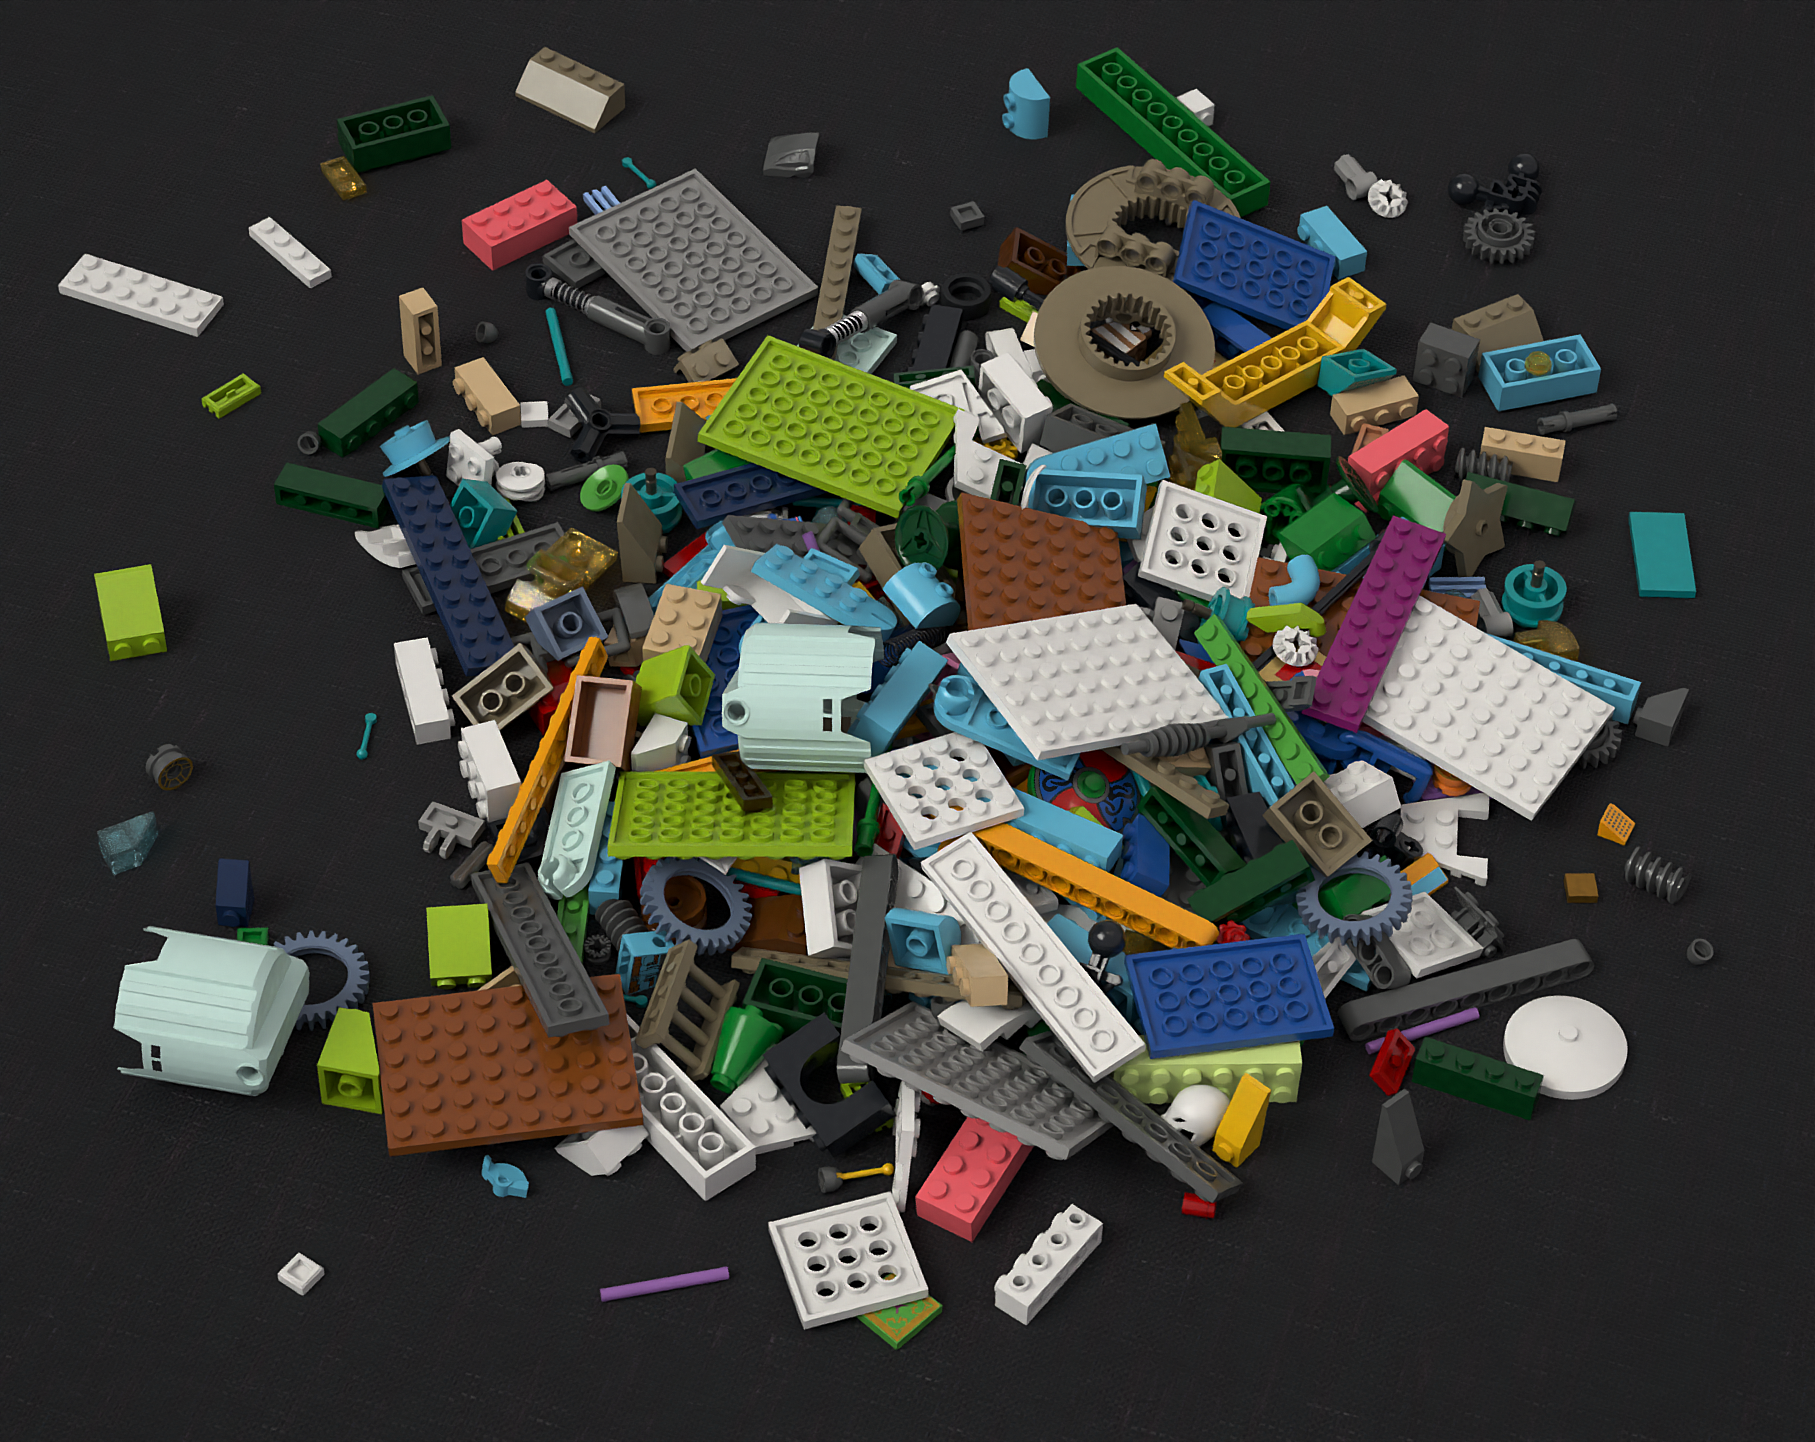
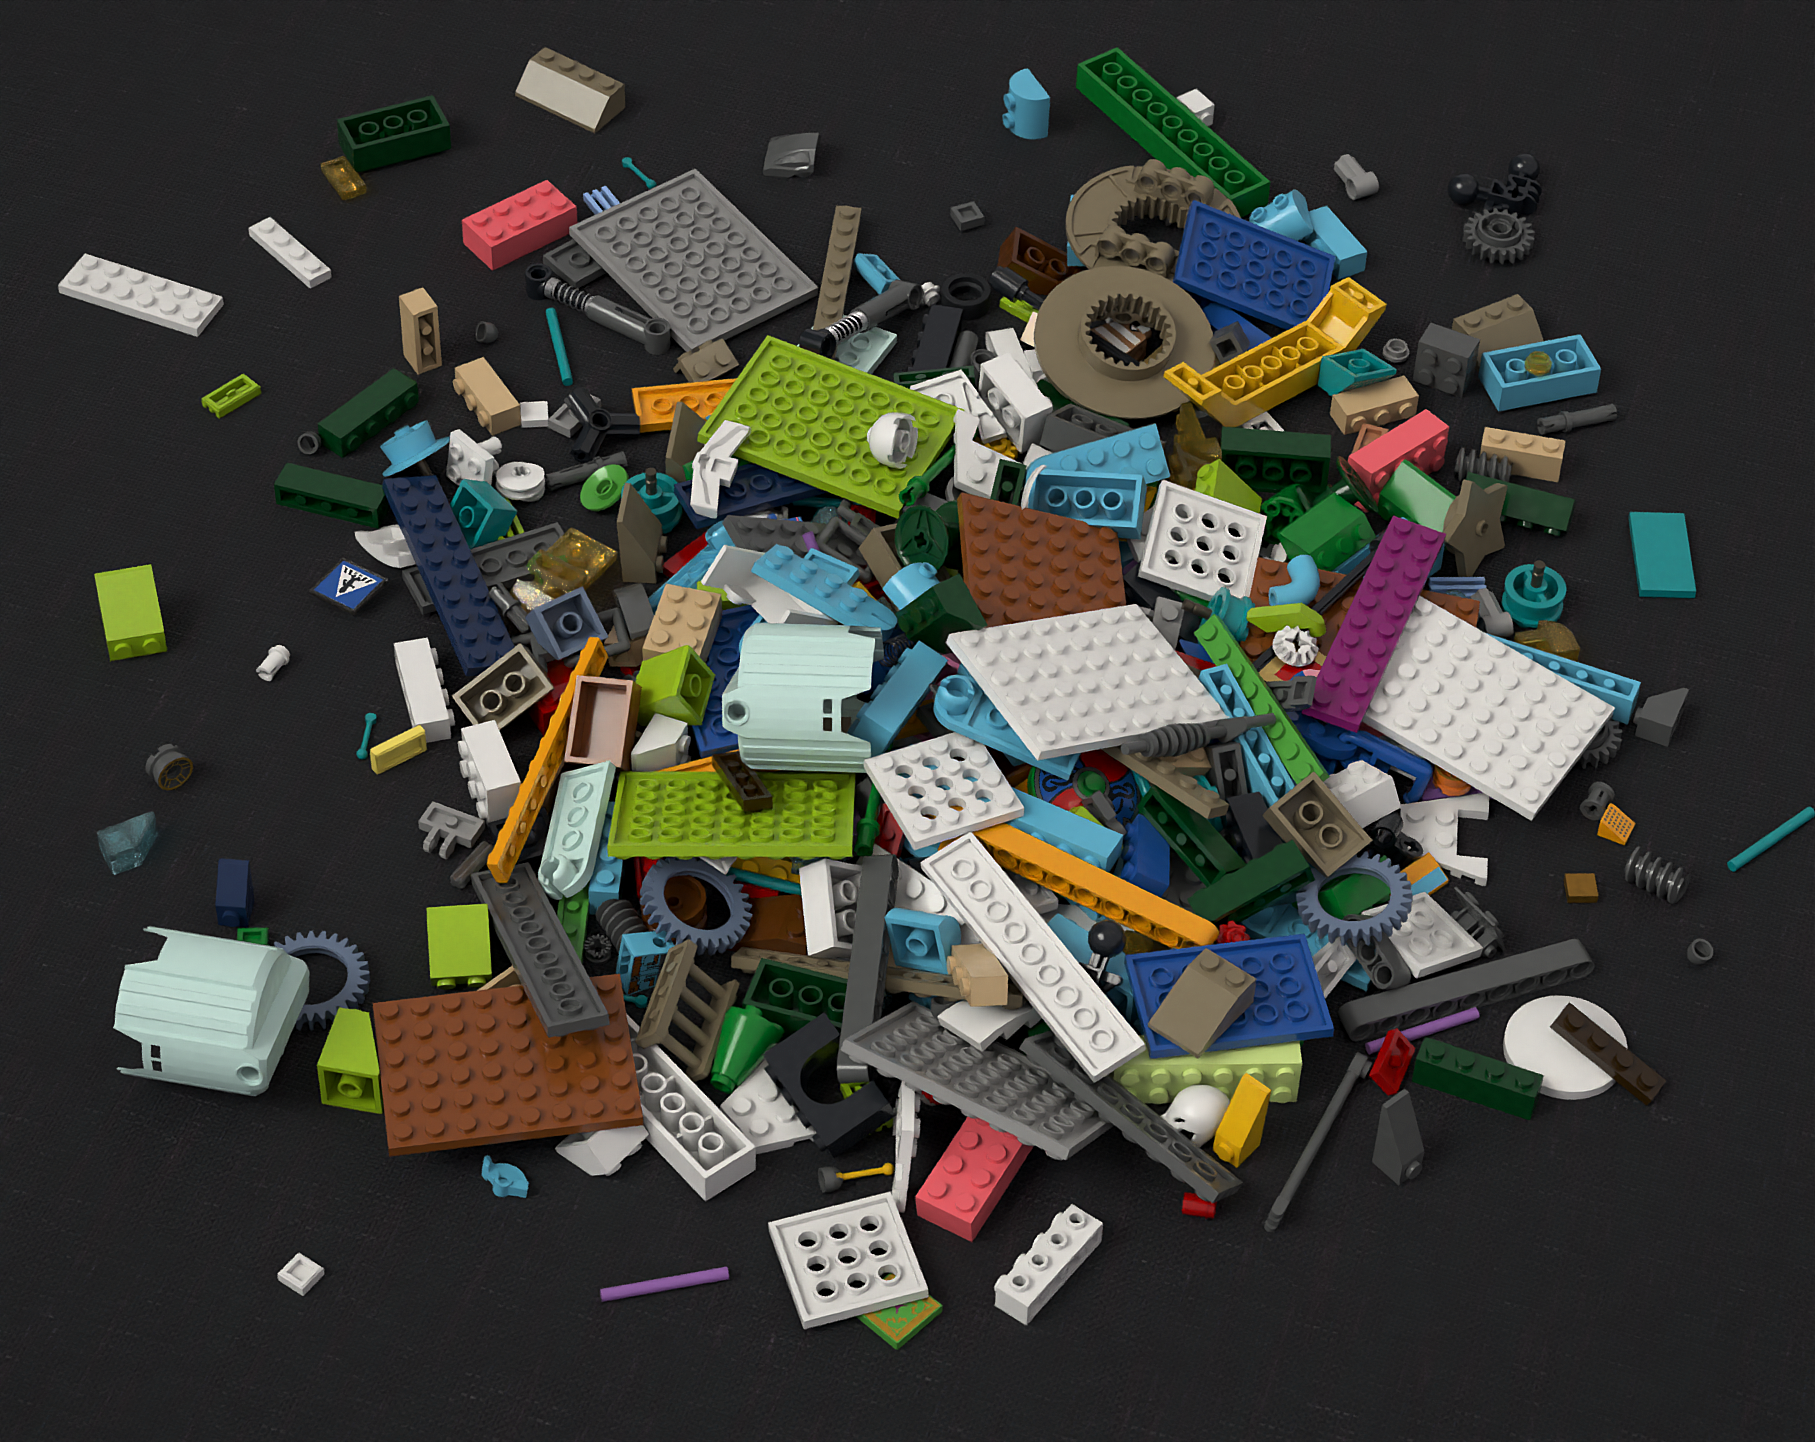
white gear [1368,179,1408,218] -> none
none -> white pin [256,645,290,681]
none -> piece [309,558,388,615]
none -> light yellow tile [370,725,427,775]
none -> dark grey axle [488,583,531,633]
none -> white plate [690,420,751,519]
none -> white cylinder [867,412,918,469]
none -> dark green slope [895,573,987,654]
none -> dark grey plate [1081,790,1127,835]
none -> dark tan slope [1148,948,1256,1058]
none -> dark grey brick [1209,321,1250,364]
none -> medium azure brick [1249,189,1313,241]
none -> dark grey hinge [1264,1052,1372,1232]
none -> light grey plate [1383,339,1409,363]
none -> dark brown plate [1550,1002,1666,1106]
none -> dark grey bush [1580,782,1615,820]
none -> teal bar [1727,807,1815,872]

